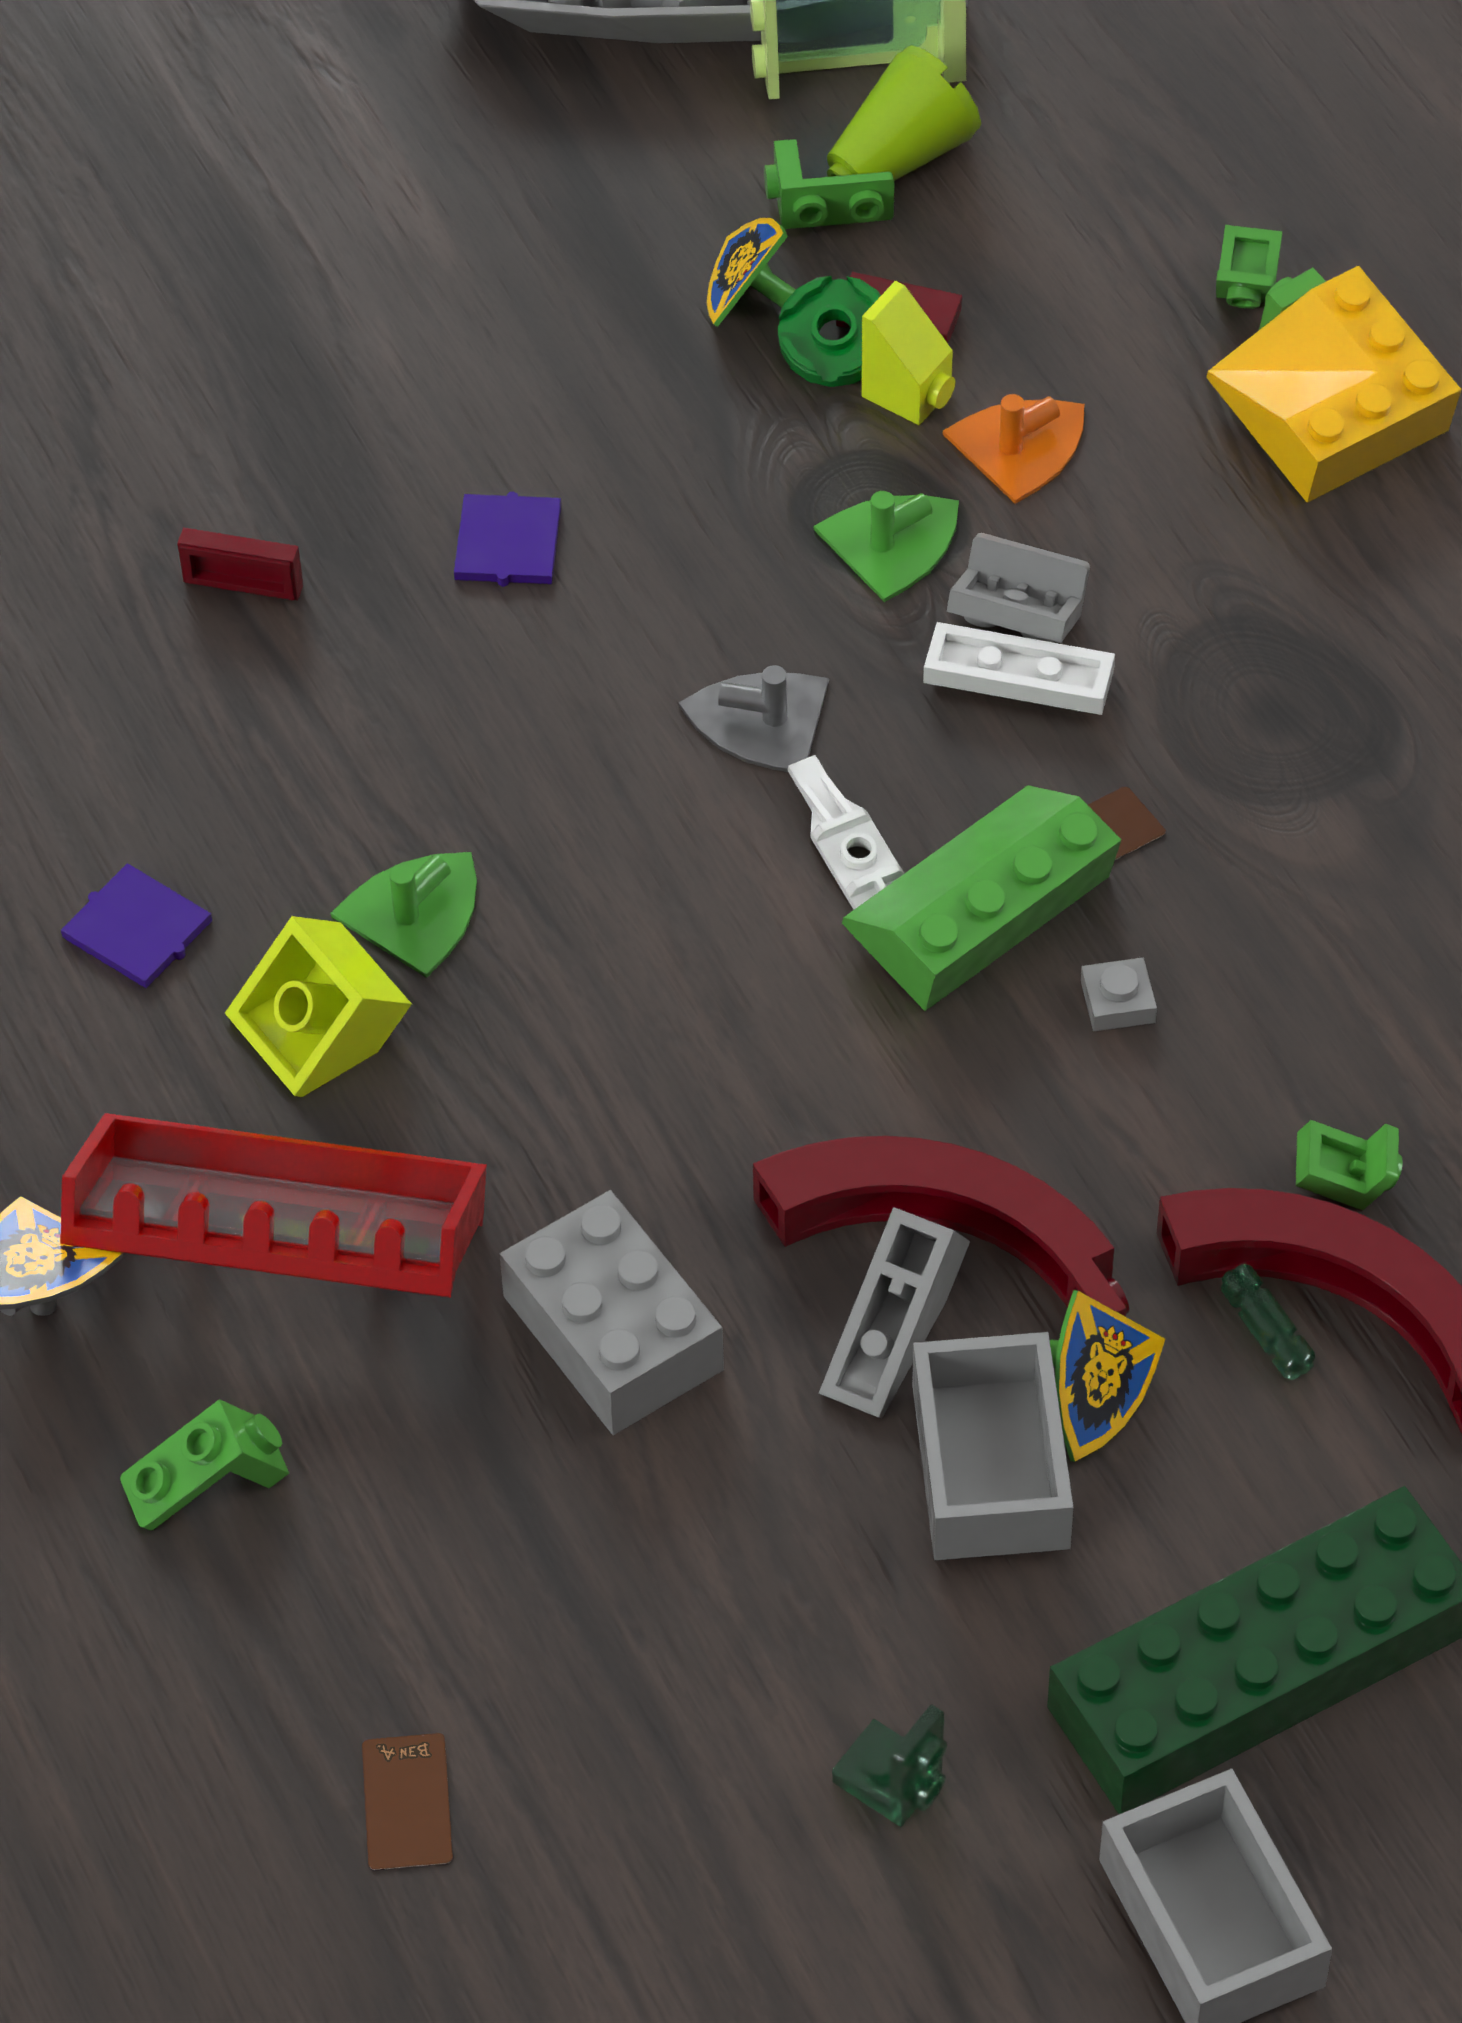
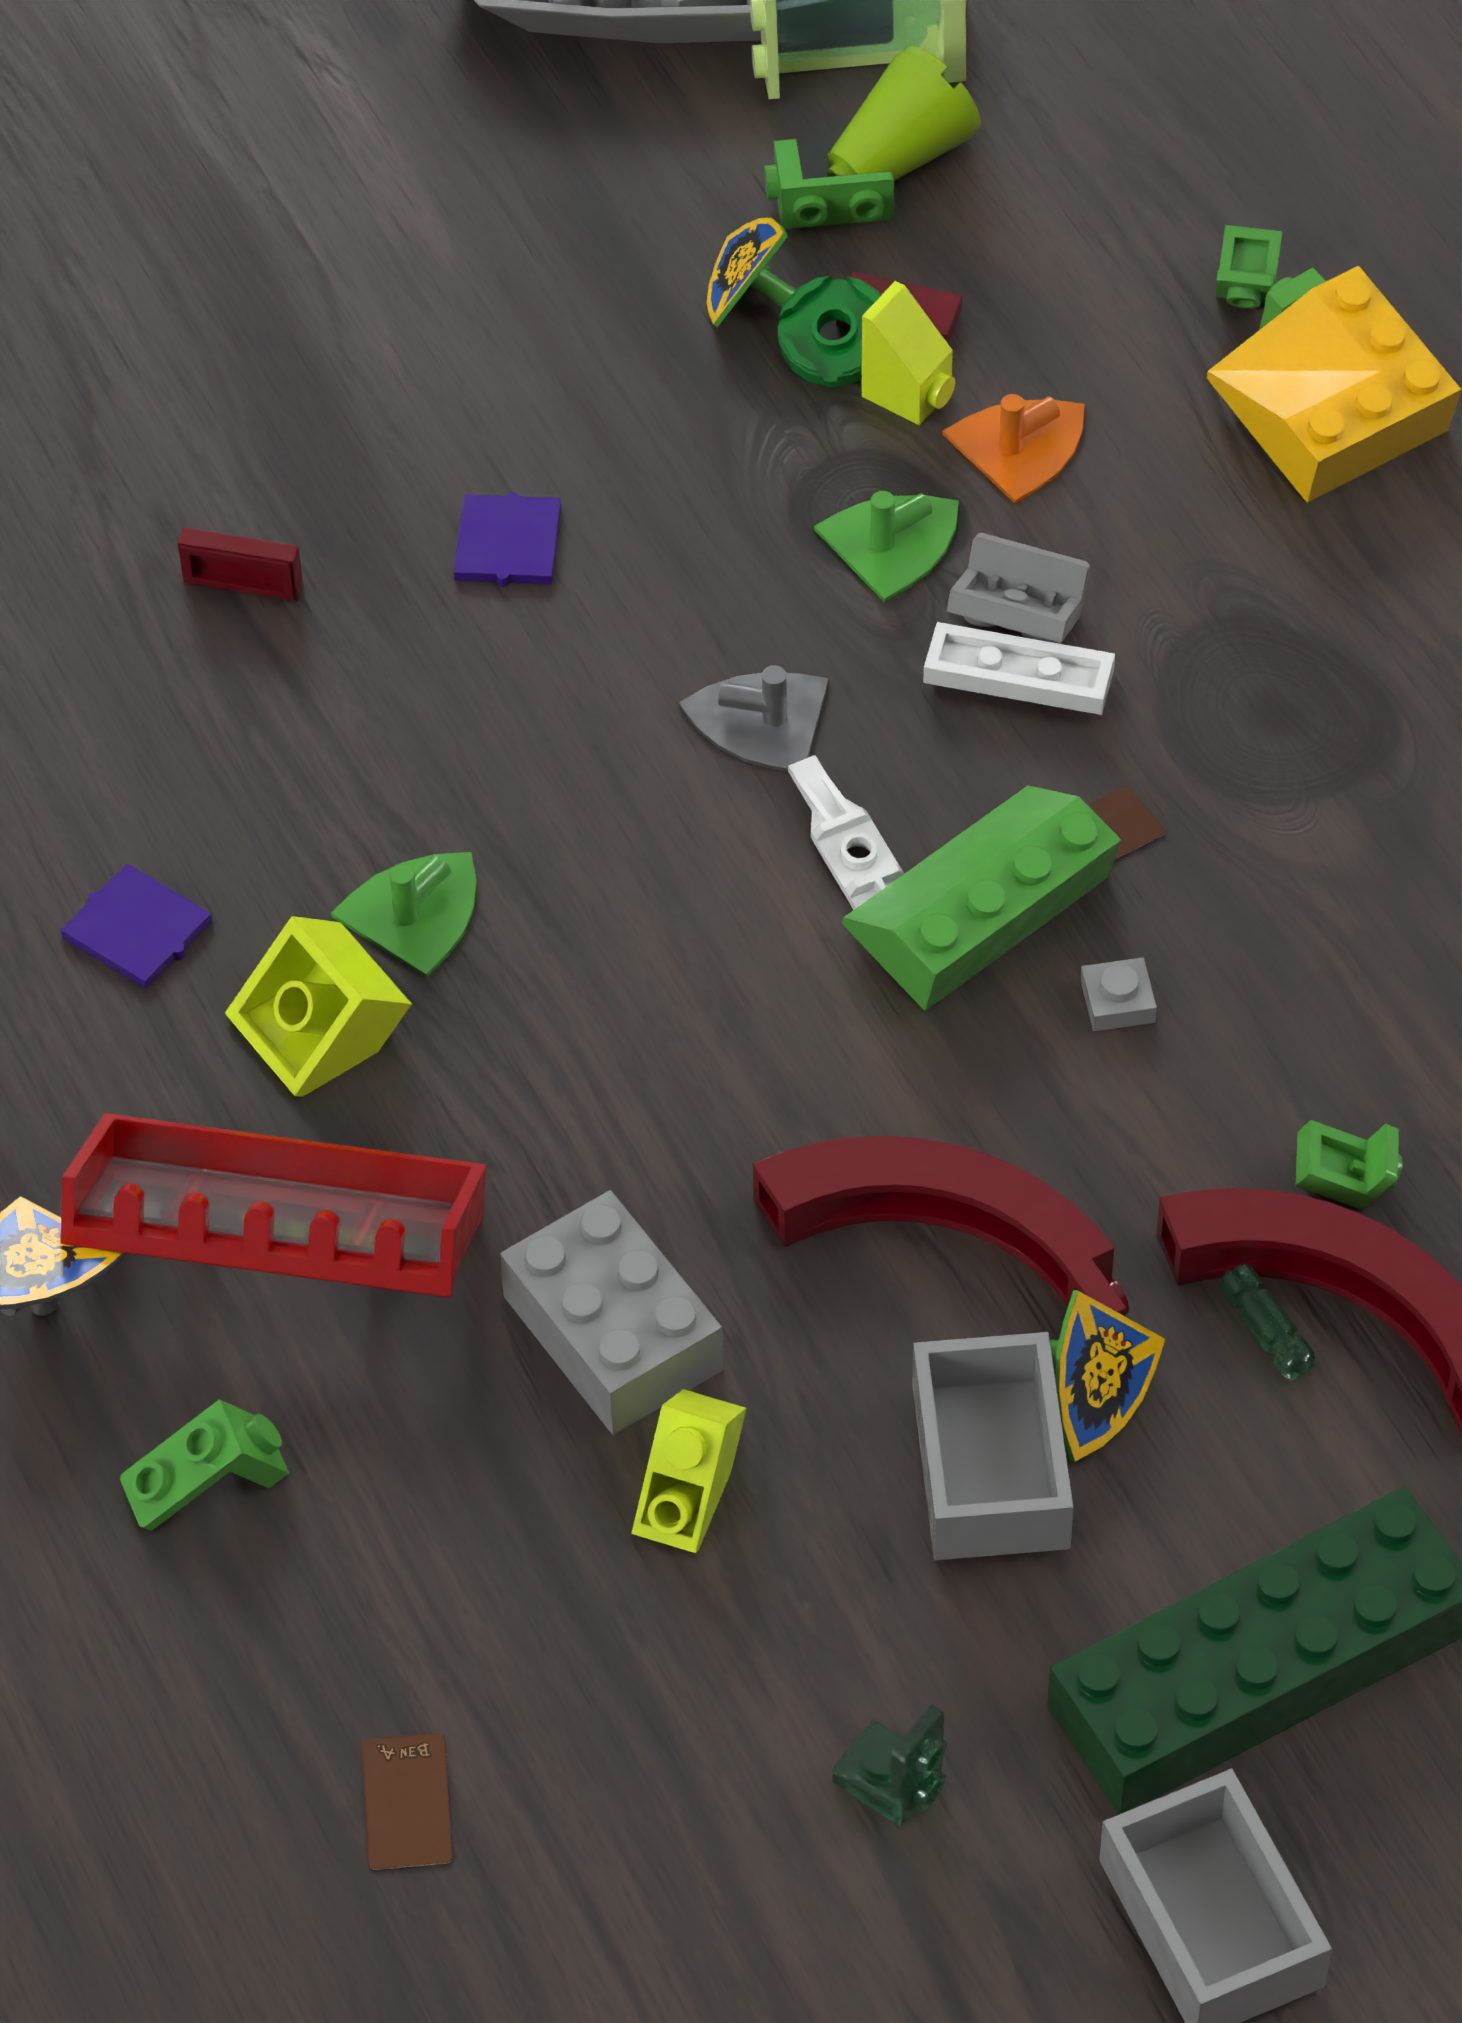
light grey slope [819,1207,970,1419] -> none
none -> neon yellow slope [631,1389,747,1553]

